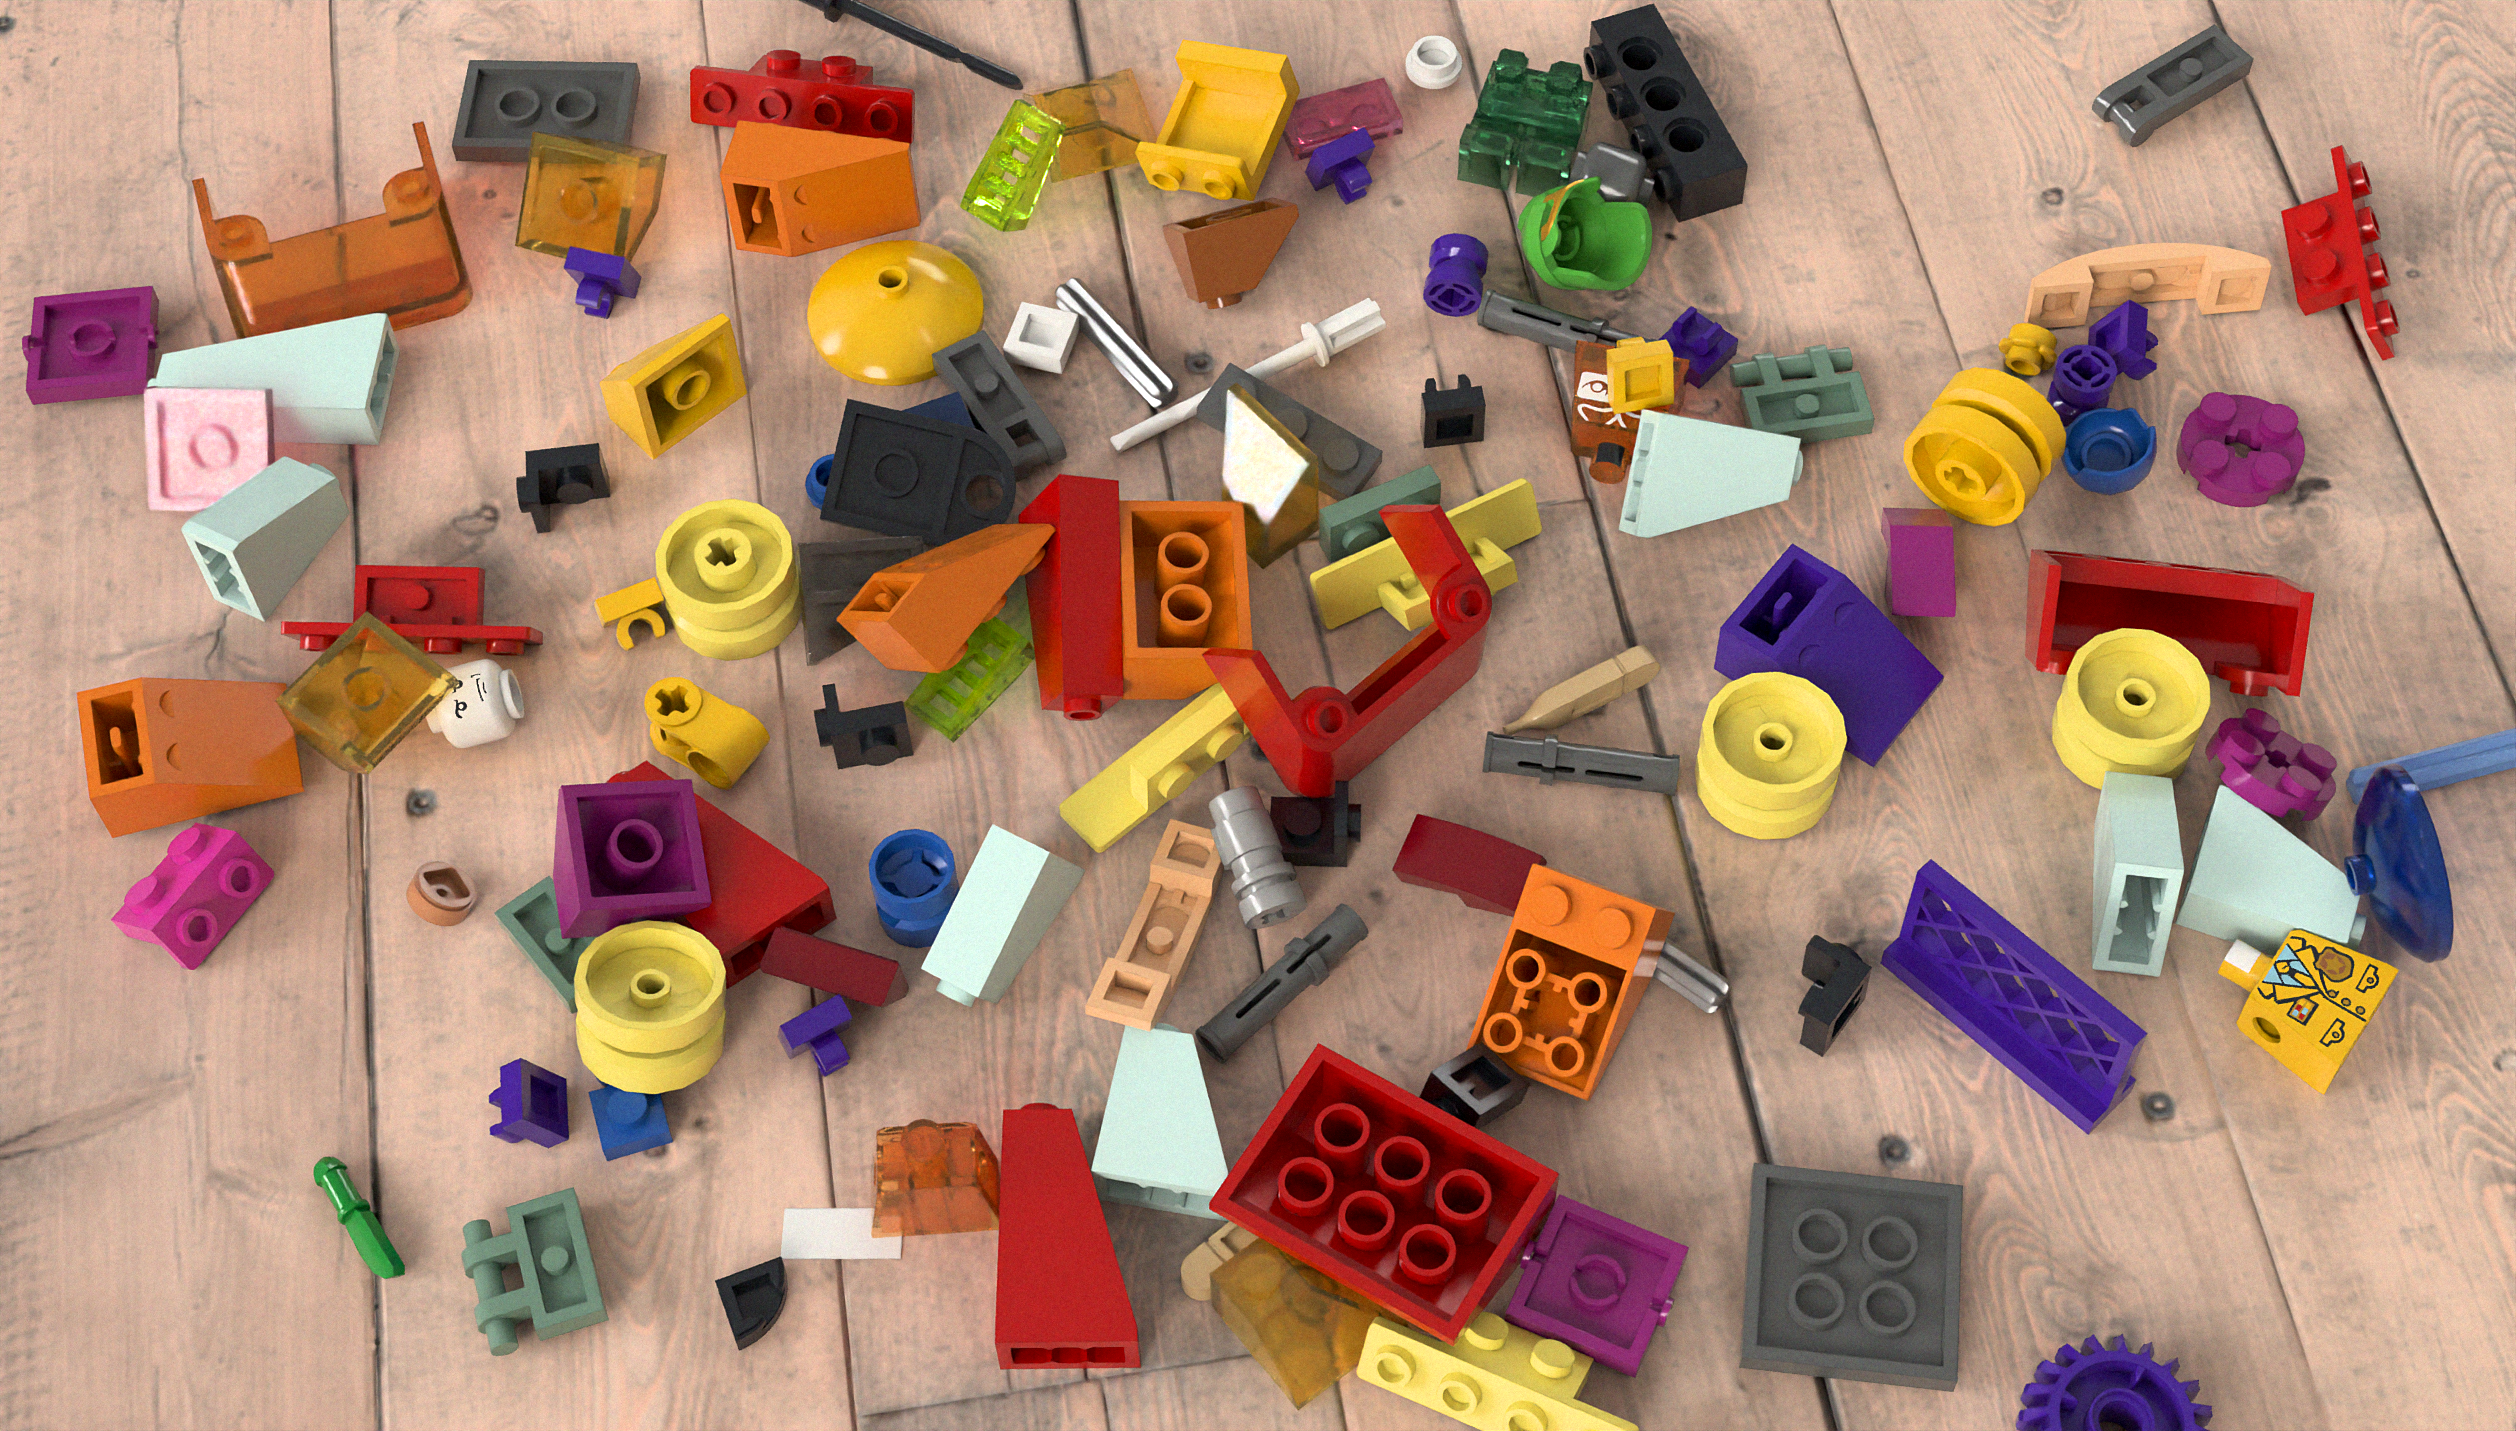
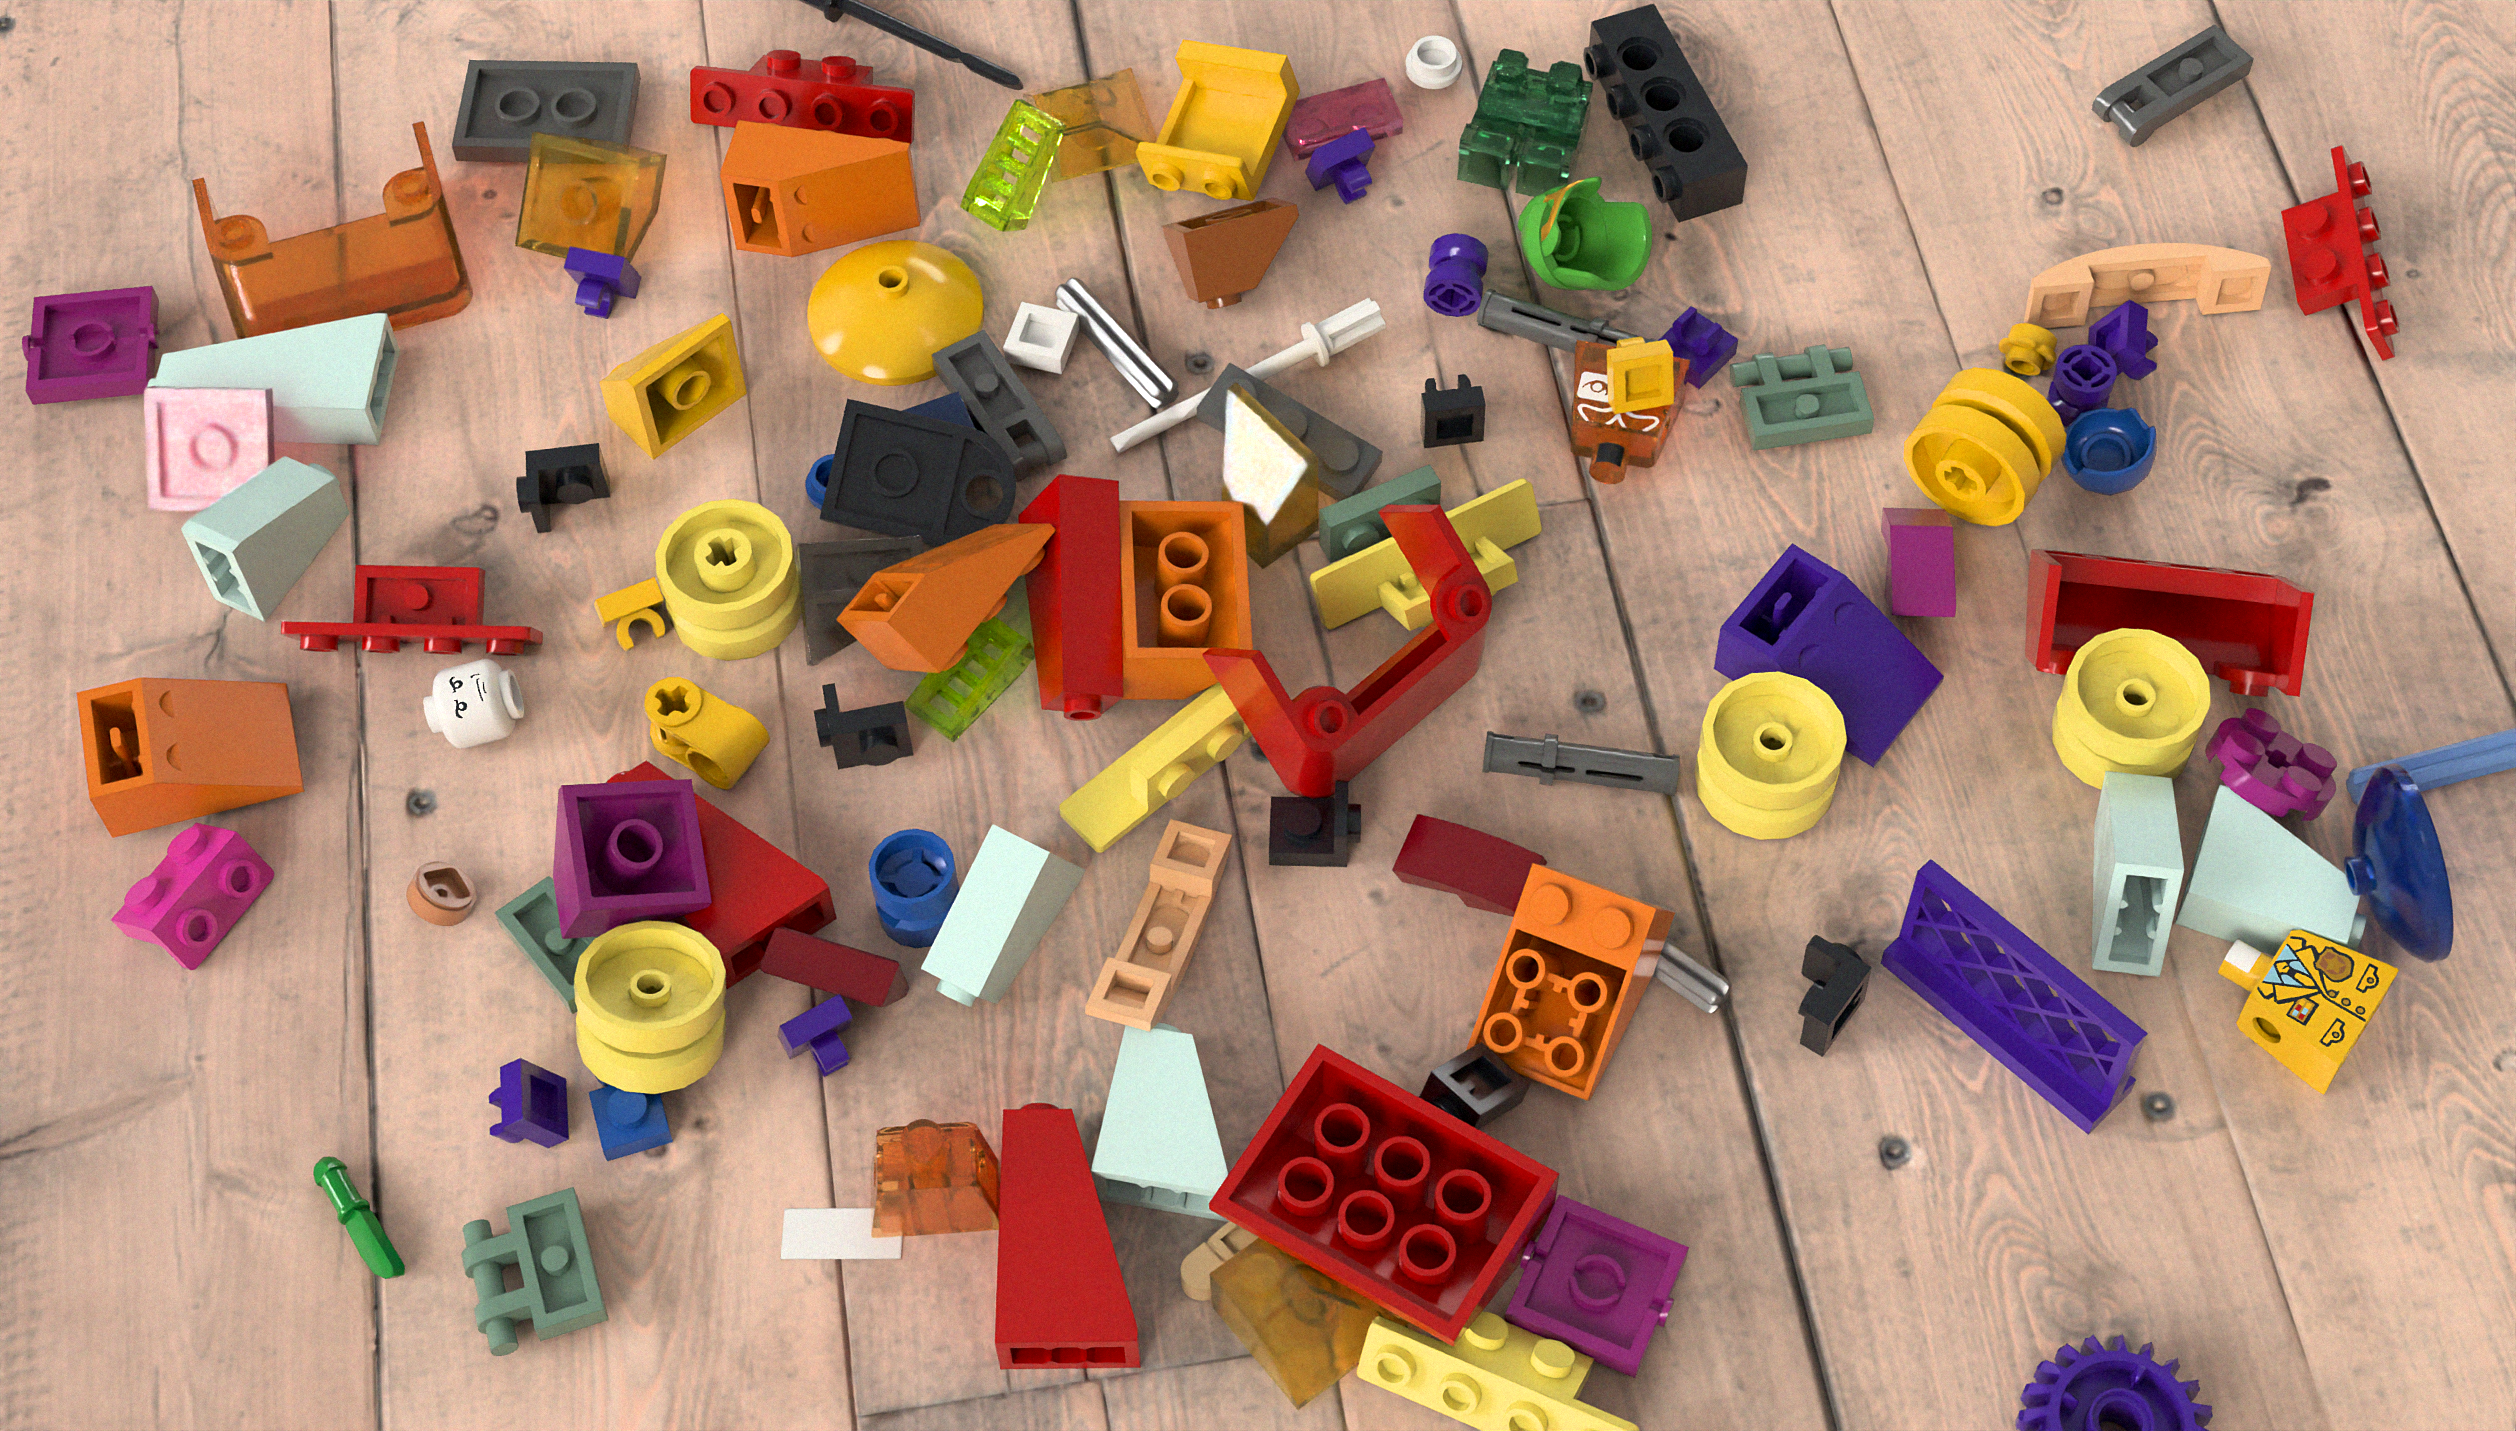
clear yellow slope [275,611,459,775] -> none
black tile [715,1256,788,1351] -> none
dark grey pin [1195,904,1369,1064] -> none
light grey axle [1209,786,1308,929] -> none
tan piece [1502,645,1660,735] -> none
dark grey head [1568,142,1656,209] -> none
light aqua slope [1619,409,1803,538] -> none
dark grey plate [1739,1163,1963,1392] -> none
magenta plate [2176,392,2305,507] -> none

